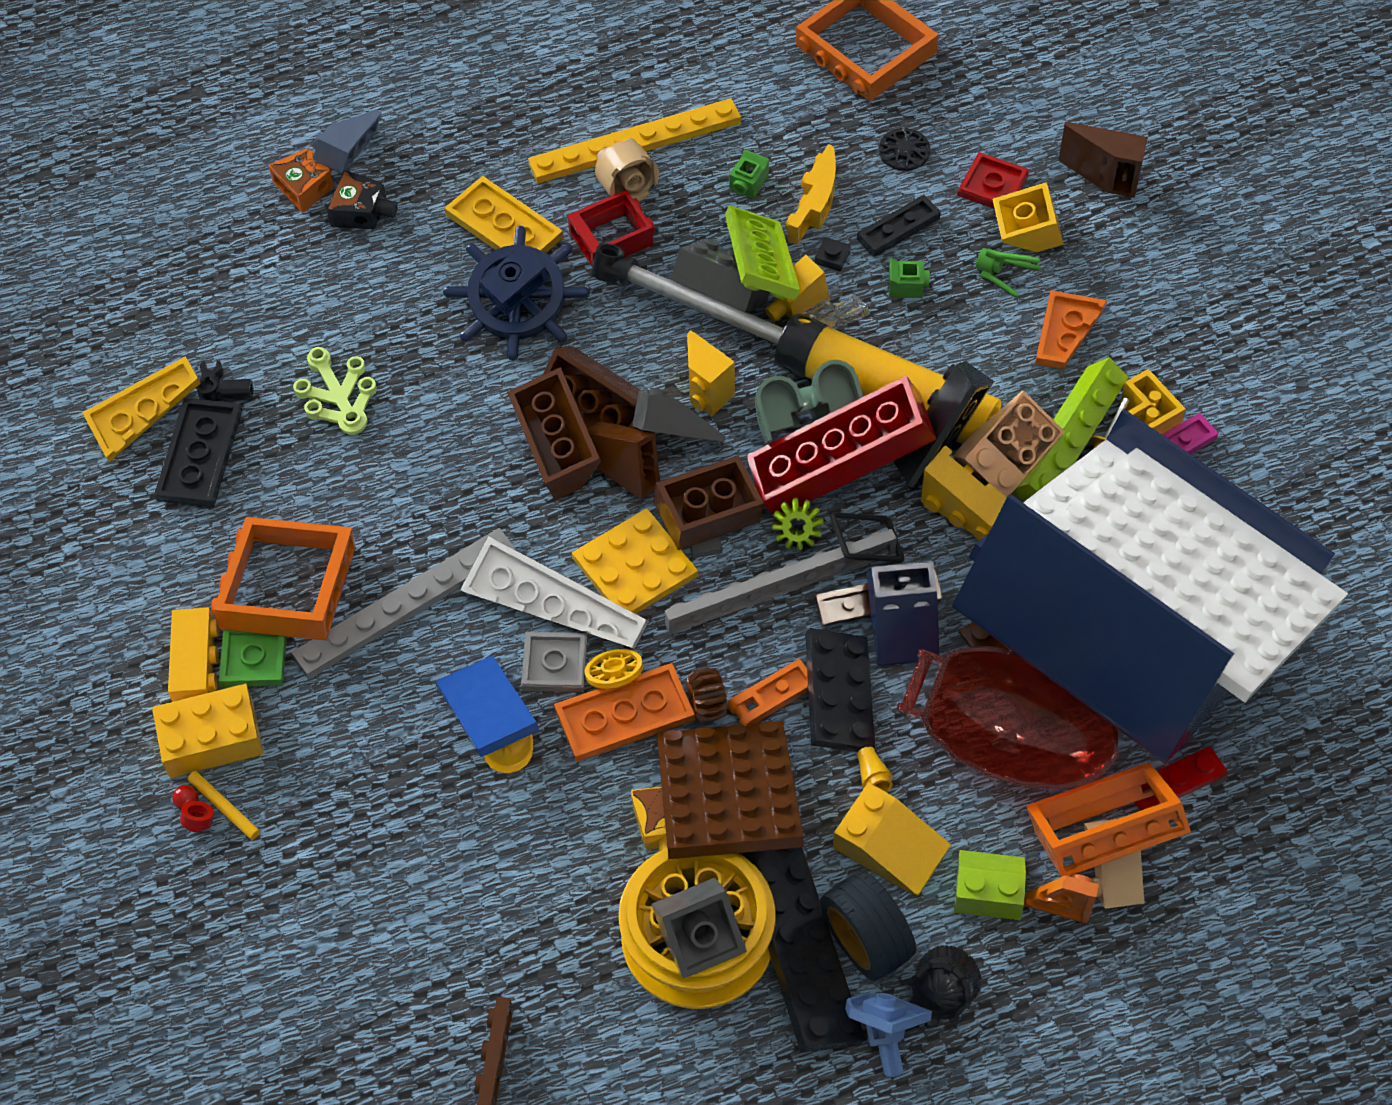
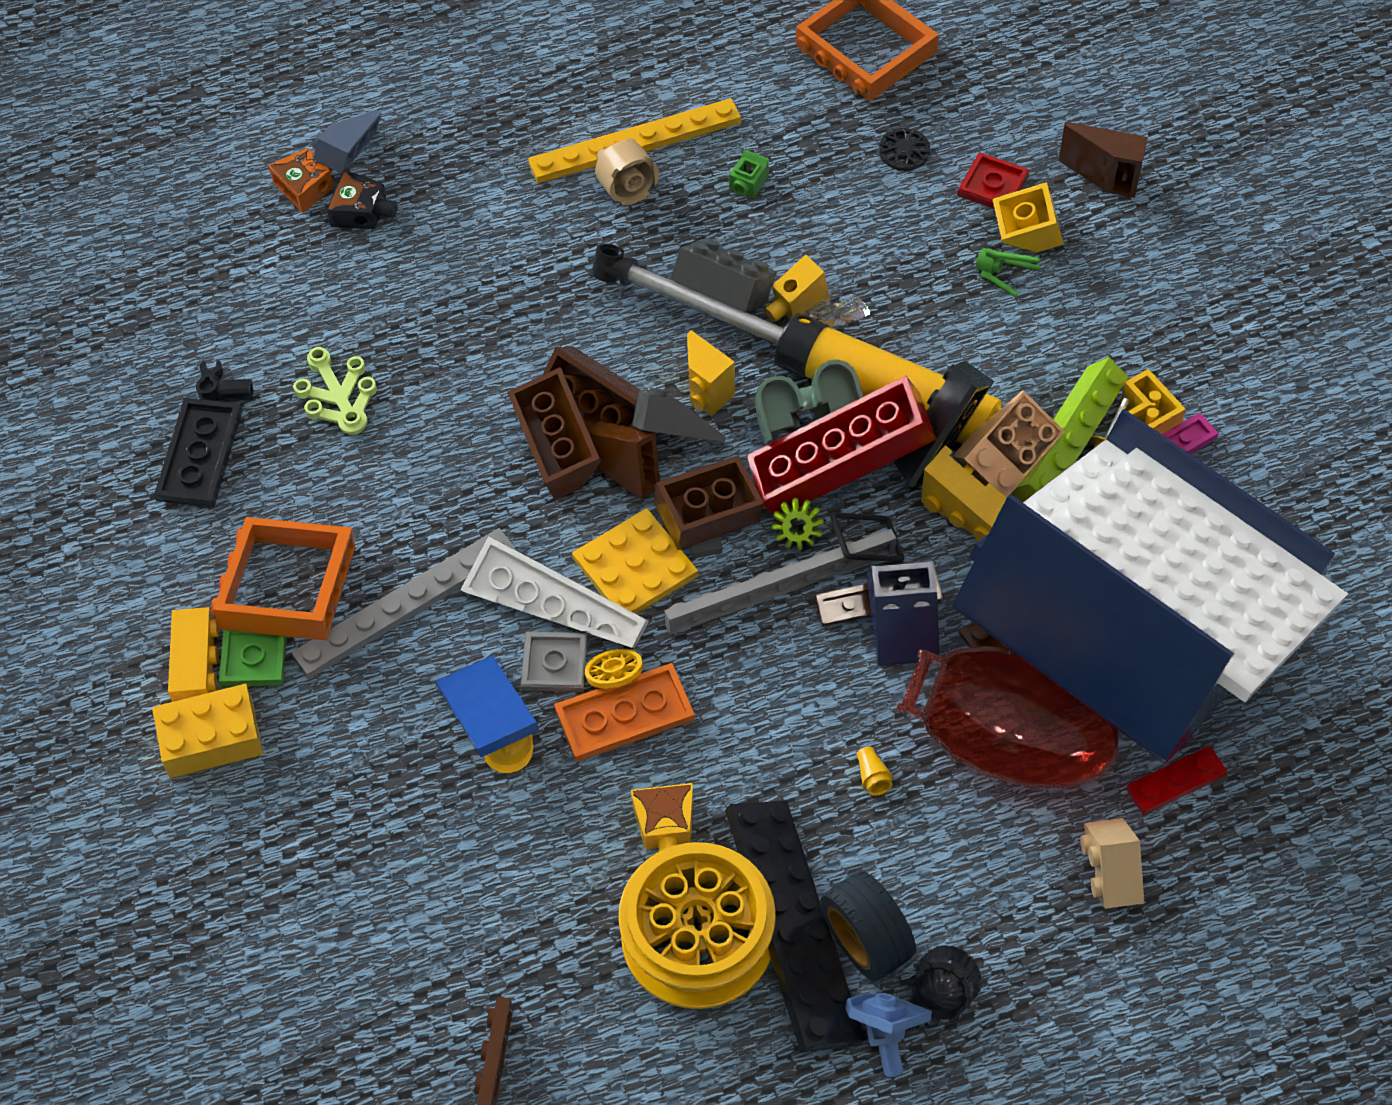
yellow wing [82,356,201,462] -> none
red plate [172,785,214,832] -> none
yellow bar [187,771,261,840] -> none
dark blue piece [443,226,590,360] -> none
yellow plate [444,176,564,253] -> none
red window [567,190,655,267] -> none
dark grey slope [651,877,747,979] -> none
reddish brown plate [657,721,804,860] -> none
reddish brown gear [686,668,728,722] -> none
lime plate [725,205,800,300] -> none
orange plate [727,658,808,727] -> none
yellow slope [785,144,836,245] -> none
black plate [805,628,875,752] -> none
black plate [815,237,851,272] -> none
yellow slope [833,782,951,897] -> none
black plate [857,195,941,257] -> none
bright green window [889,258,930,298] -> none
lime slope [954,850,1026,920] -> none
orange wing [1024,874,1099,924] -> none
orange window [1026,762,1191,877] -> none
orange wing [1035,290,1107,370] -> none

